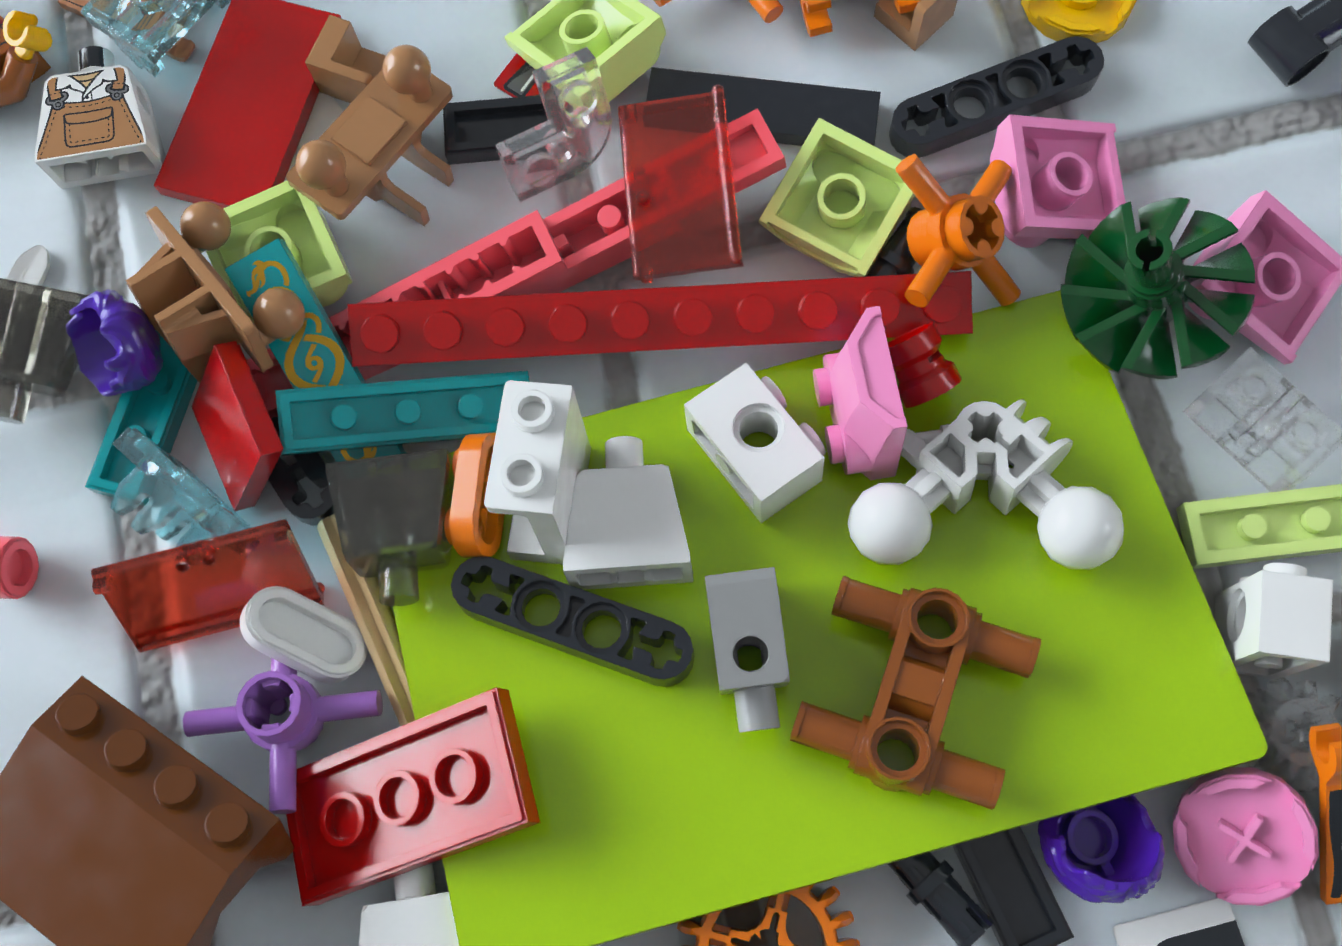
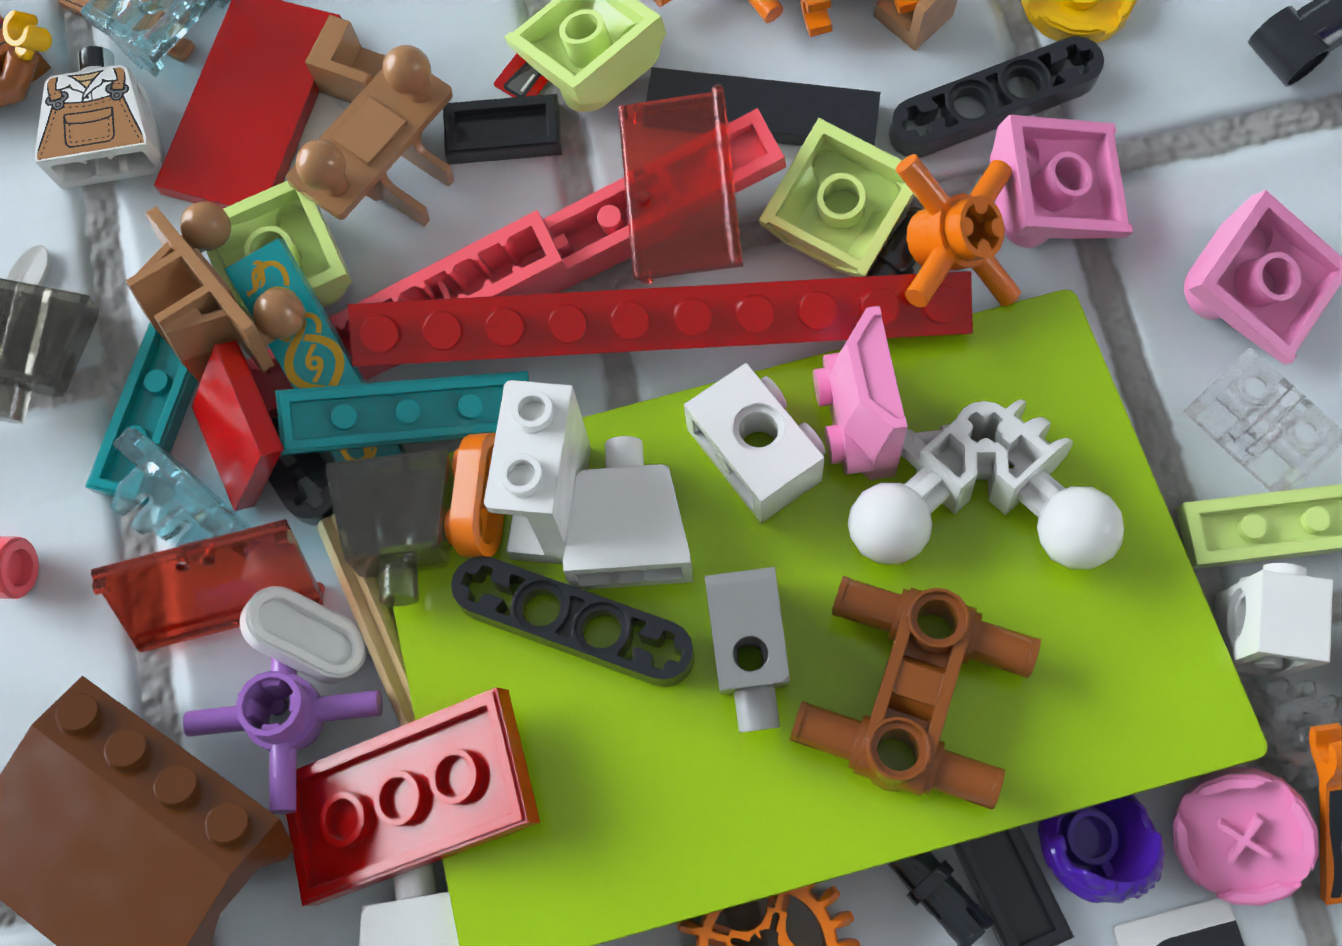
dark purple hair [66,289,164,397] -> none
clear plate [495,47,612,202] -> none
red wheel [888,322,962,408] -> none
dark green piece [1061,197,1255,380] -> none

